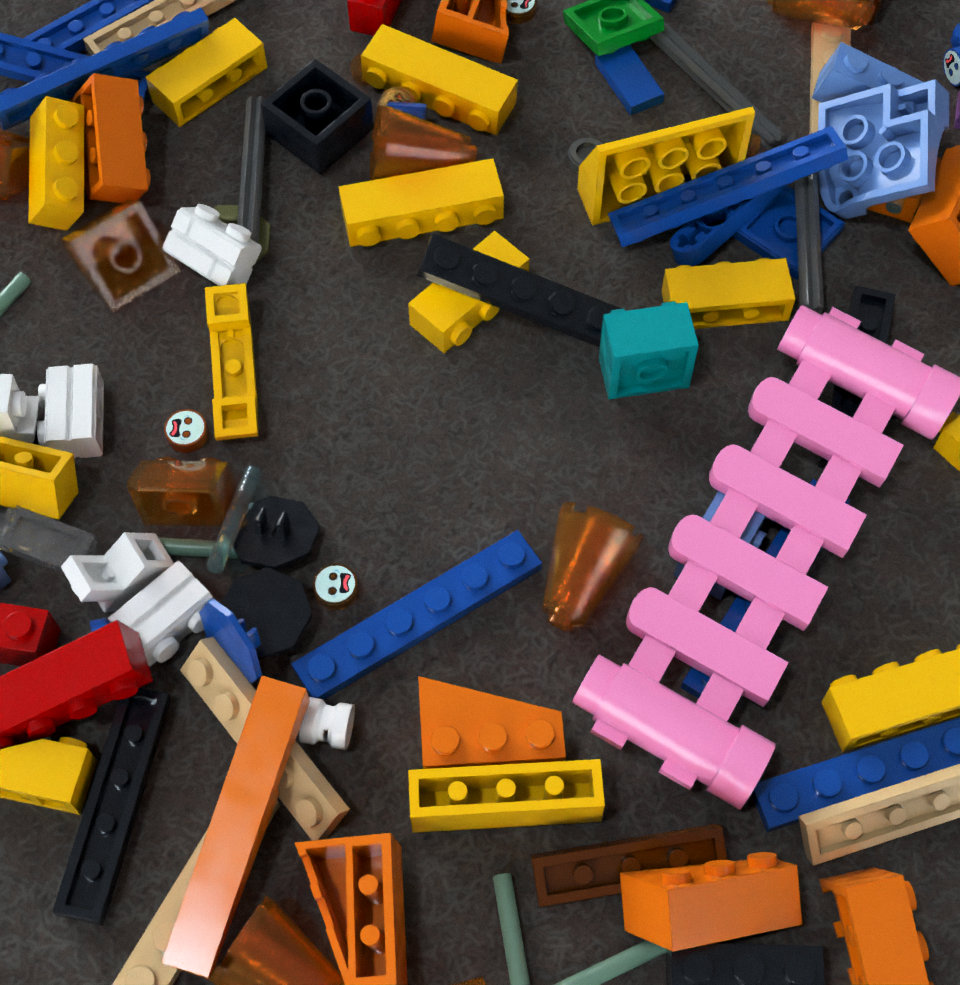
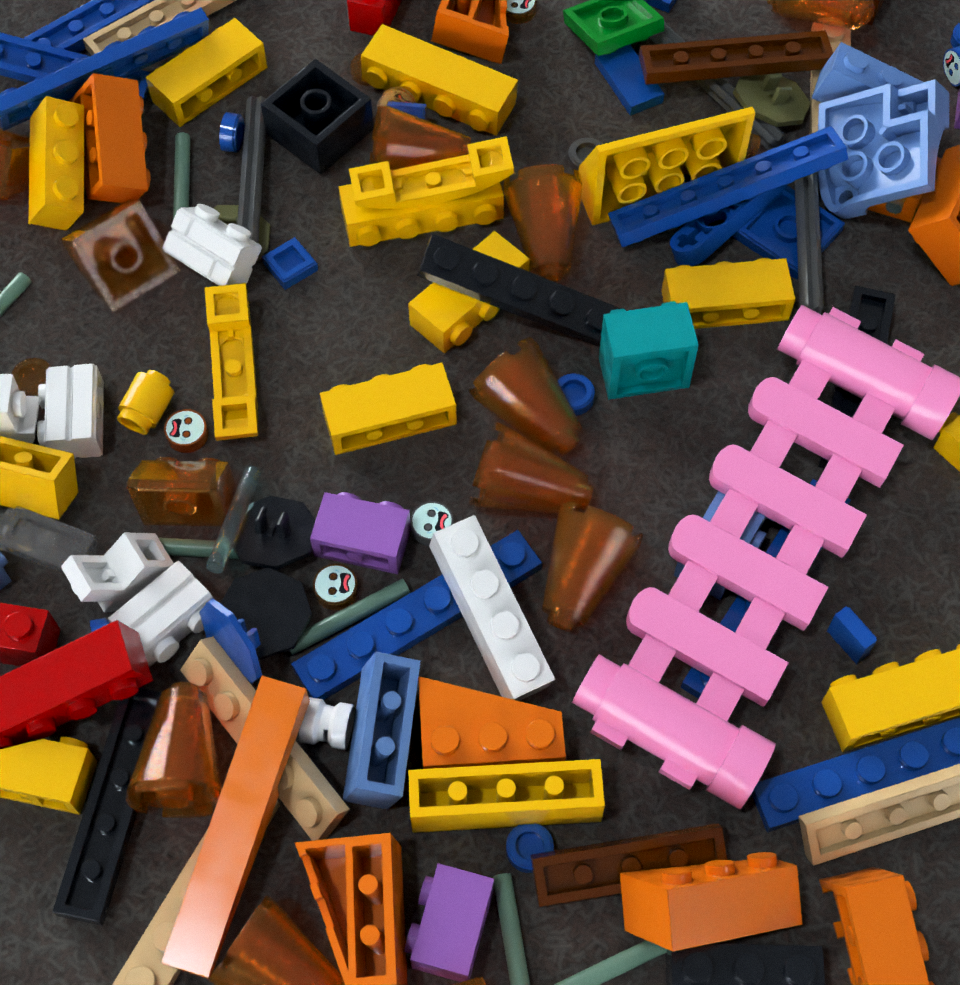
none -> clear orange tile [11,358,51,396]
none -> yellow brick [117,370,174,435]
none -> clear orange cone [126,682,222,818]
none -> sand green bar [173,132,191,220]
none -> blue tile [219,112,245,153]
none -> blue tile [262,237,318,290]
none -> sand green bar [289,578,410,656]
none -> medium lavender brick [310,492,411,574]
none -> yellow brick [320,362,457,455]
none -> medium blue brick [342,651,421,810]
none -> yellow slope [349,136,515,209]
none -> medium lavender brick [404,863,494,985]
none -> tile [410,501,454,546]
none -> white brick [429,515,556,701]
none -> clear orange cone [468,337,582,456]
none -> clear orange cone [469,422,593,516]
none -> clear orange cone [503,164,583,282]
none -> blue tile [506,824,554,873]
none -> blue tile [553,373,595,416]
none -> reddish brown plate [639,30,833,85]
none -> olive piece [733,73,811,127]
none -> blue tile [827,606,877,665]

